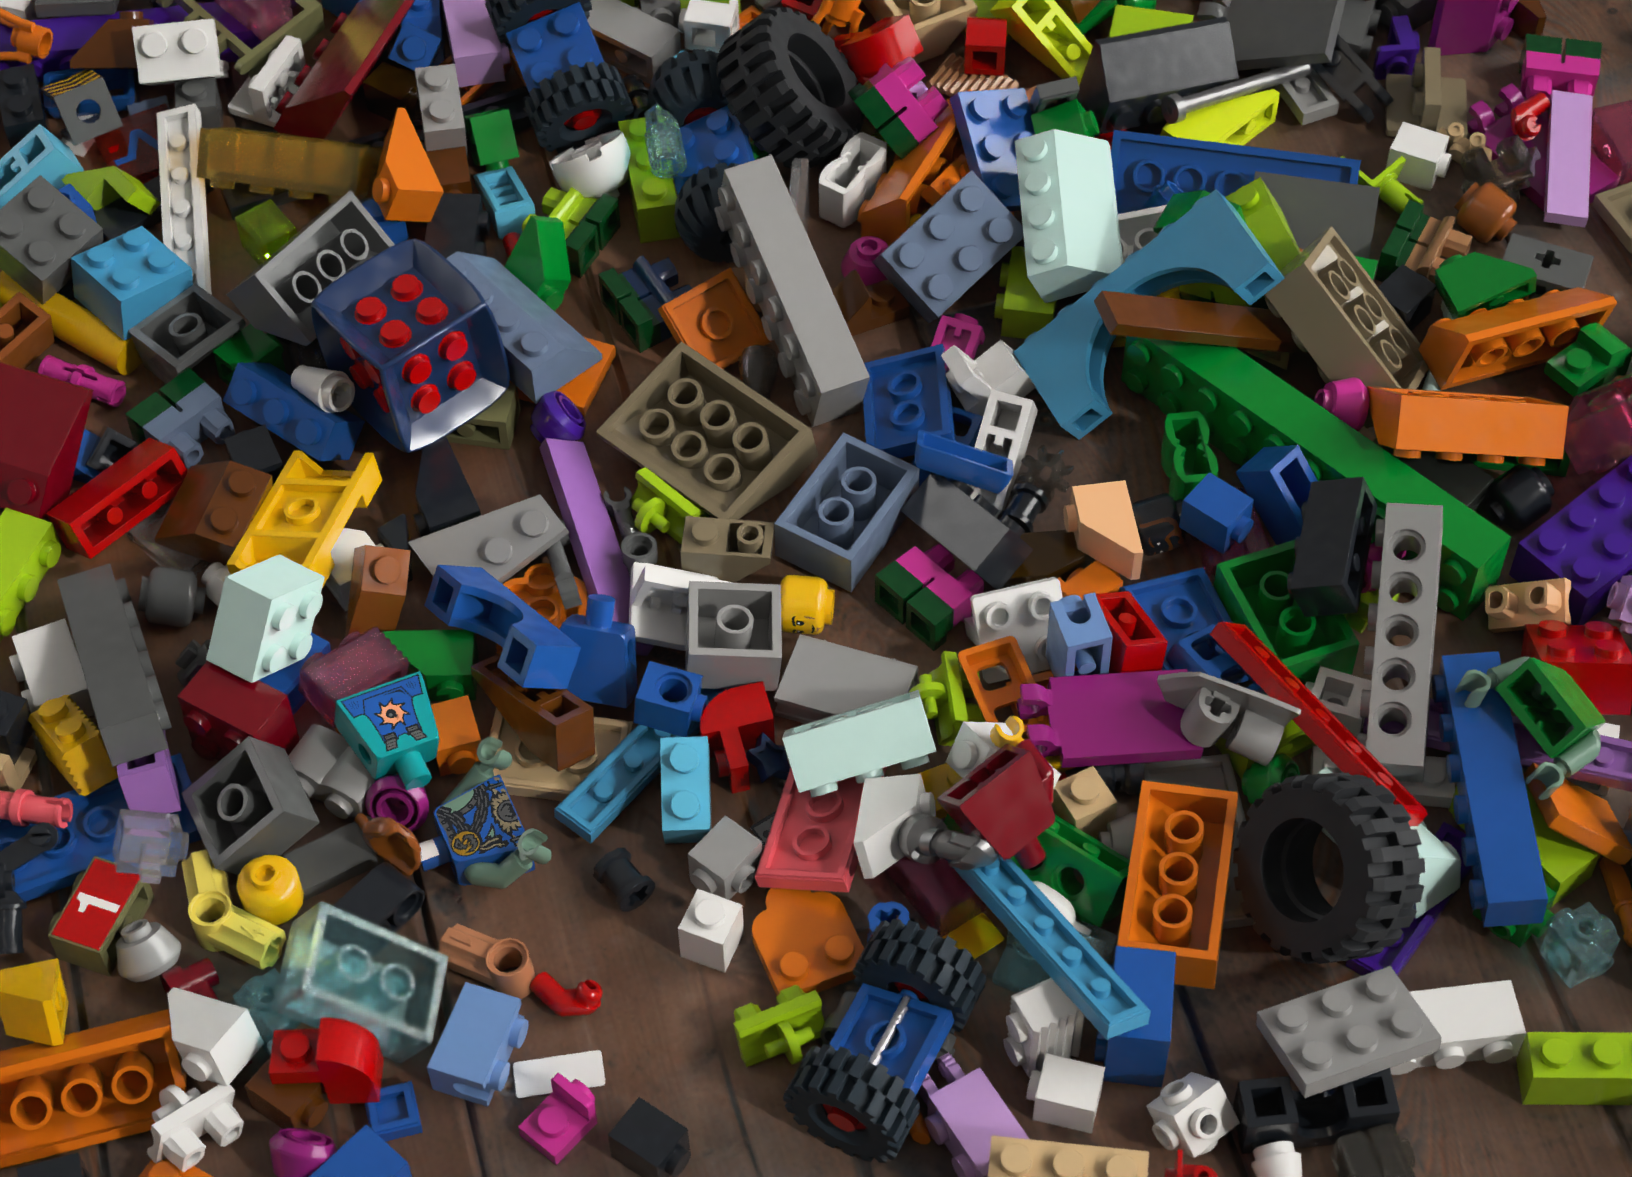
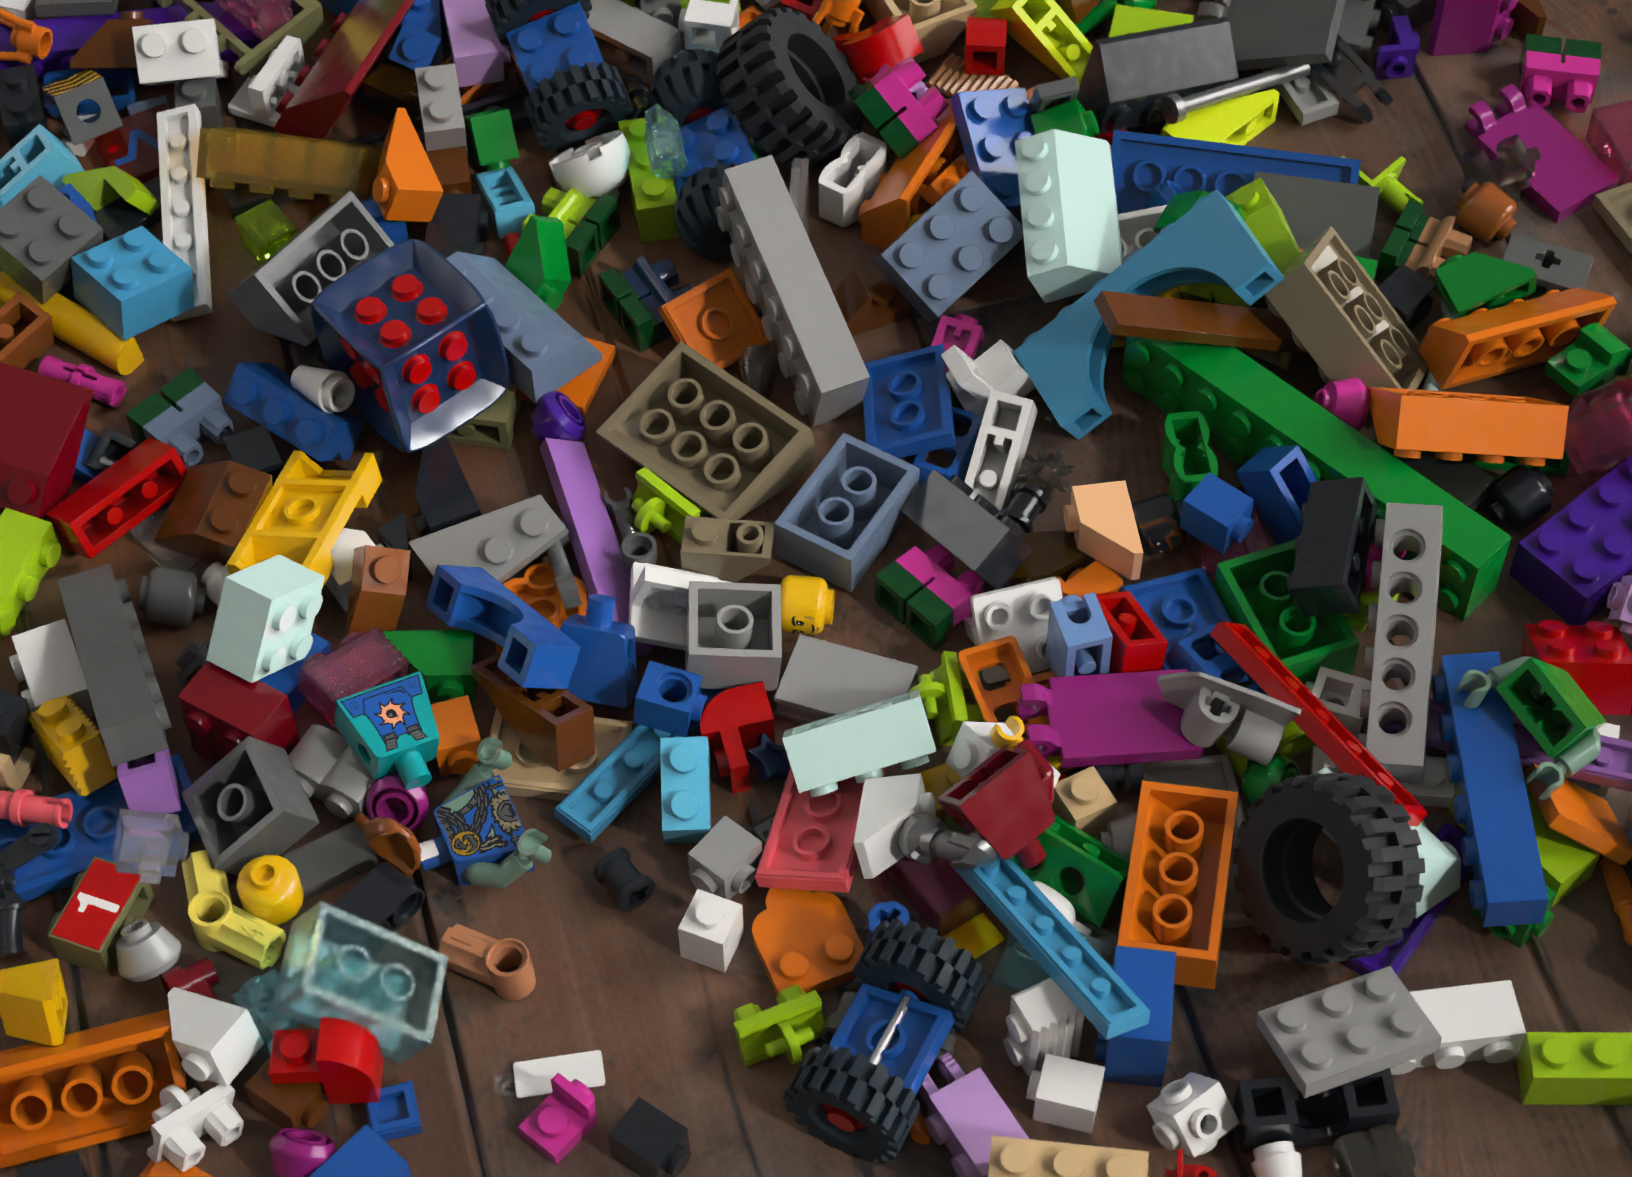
dark grey slope [128,283,246,384] -> none
green brick [213,324,286,386] -> none
medium blue brick [427,982,529,1107] -> none
red arm [529,971,603,1017] -> none
dark pink cone [841,236,888,286] -> none
blue piece [915,430,1014,494] -> none
lime brick [994,246,1057,339] -> none
dark tan bracket [1385,47,1468,138] -> none
white brick [1386,122,1452,191] -> none
tan piece [1438,122,1492,168] -> none
light nougat hips [1485,578,1571,633] -> none
red arm [1510,92,1550,141] -> none
clear light blue brick [1539,902,1621,989] -> none
lavender tile [1544,90,1593,228] -> none

